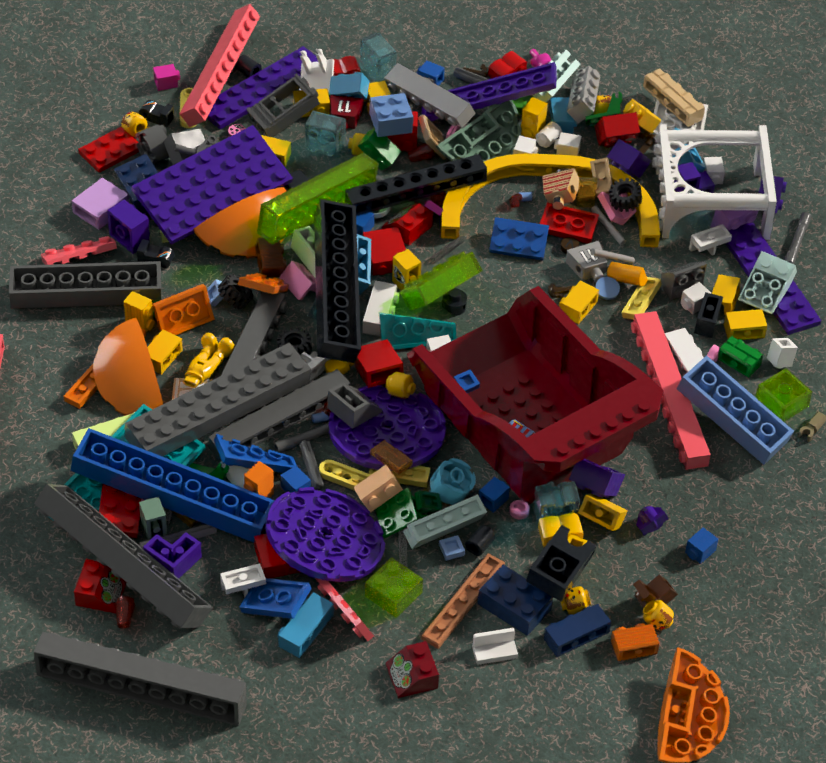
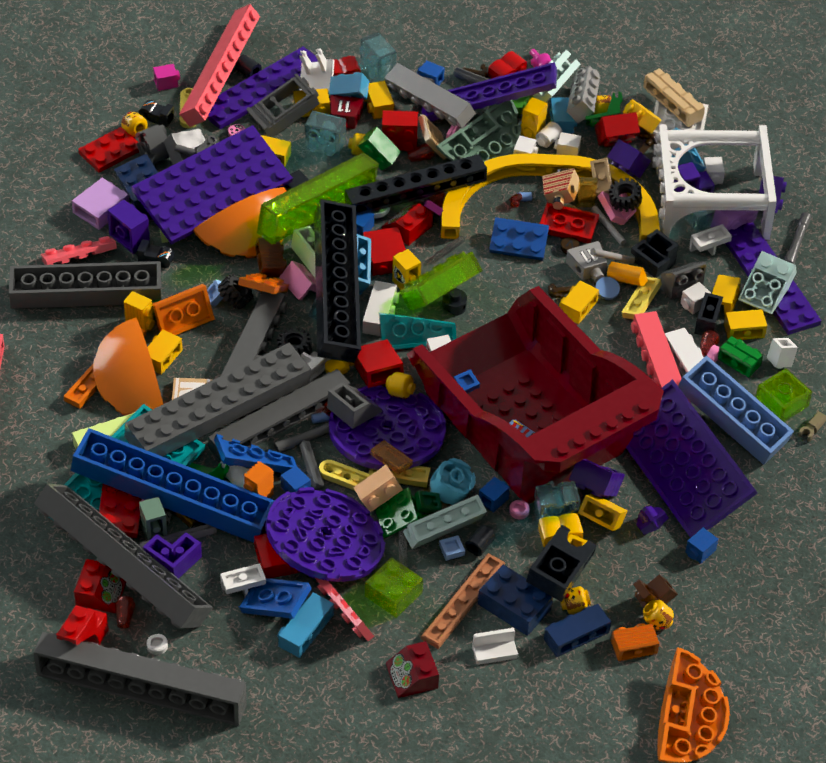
yellow piece [183,333,235,388] -> none
medium blue brick [369,93,414,137] -> none
none -> red arch [56,605,109,645]
none -> white tile [147,634,168,655]
none -> dark purple plate [626,379,758,538]
none -> black plate [631,229,679,278]
none -> clear red cone [699,330,720,357]

